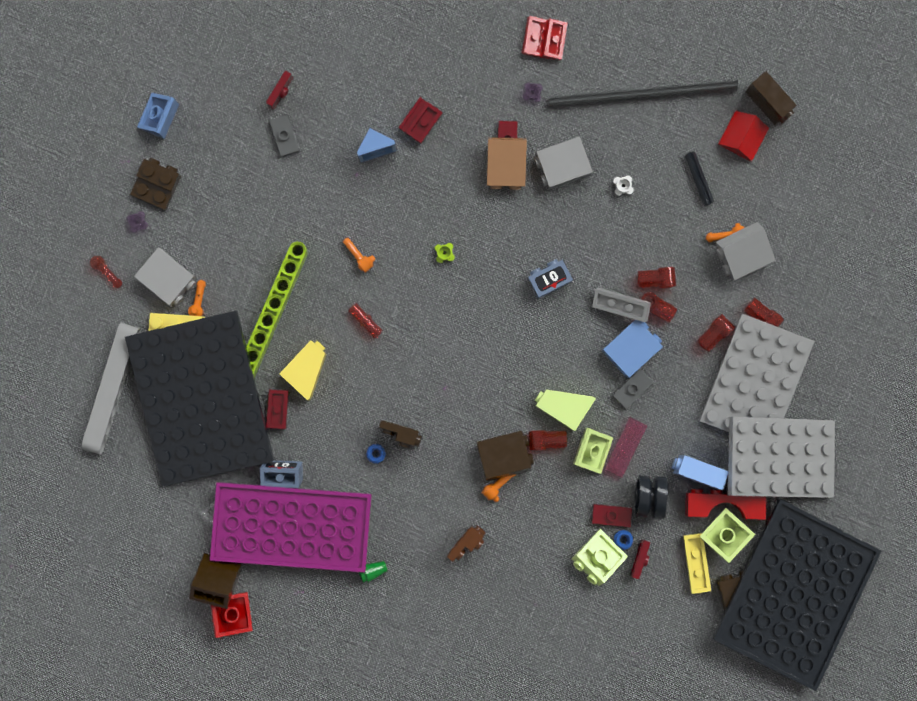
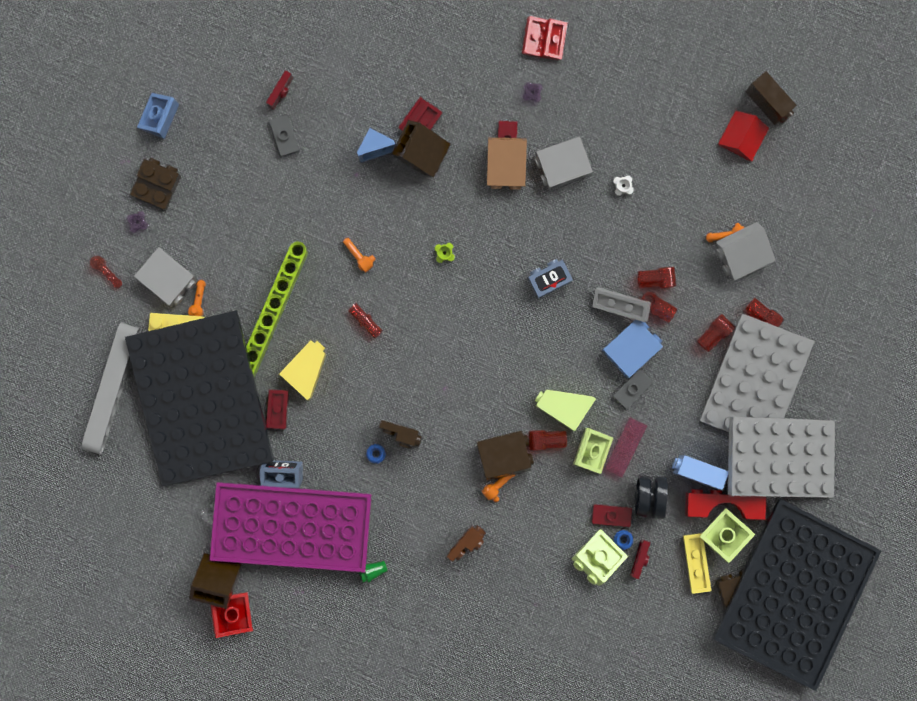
dark grey axle [549,79,738,107] -> none
black axle [685,151,714,206] -> none
none -> dark brown brick [392,120,450,178]

